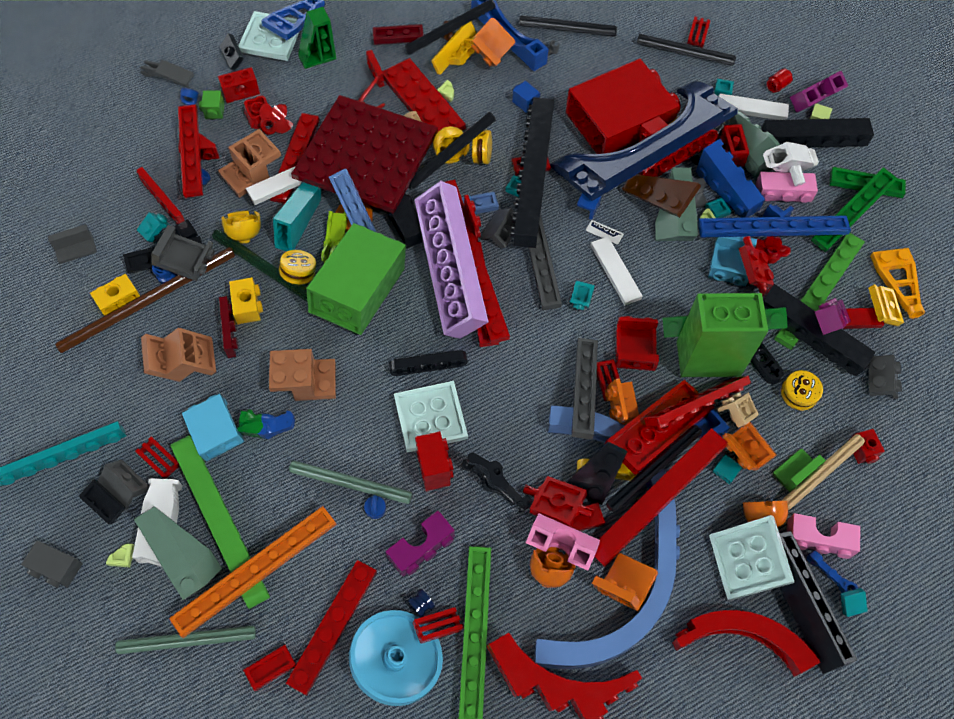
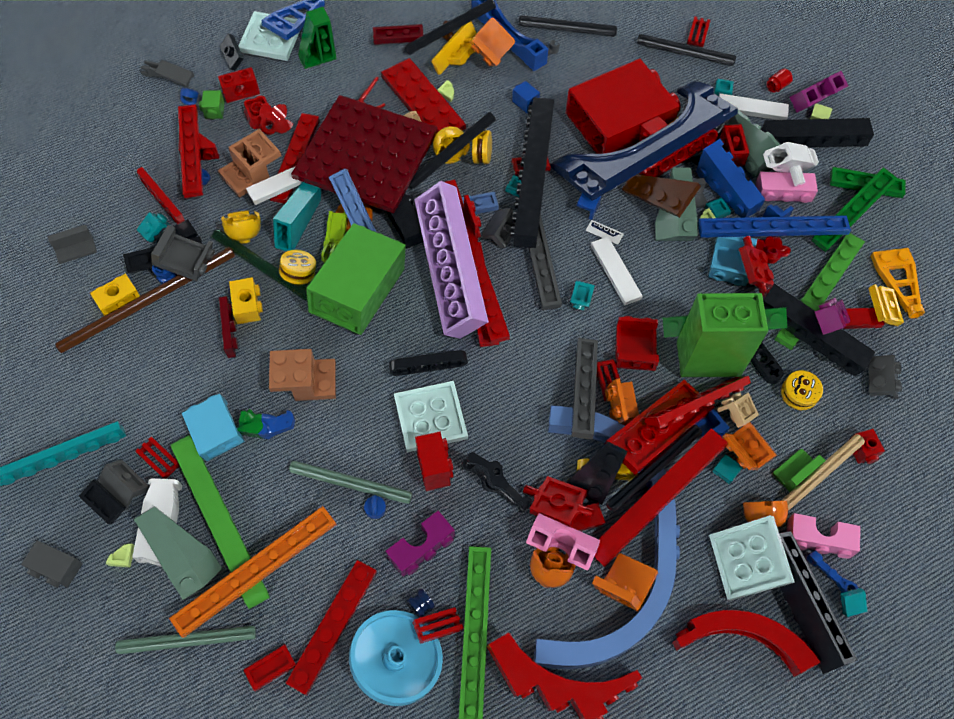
nougat bracket [141,328,216,382] -> none
red tile [366,50,385,88] -> none

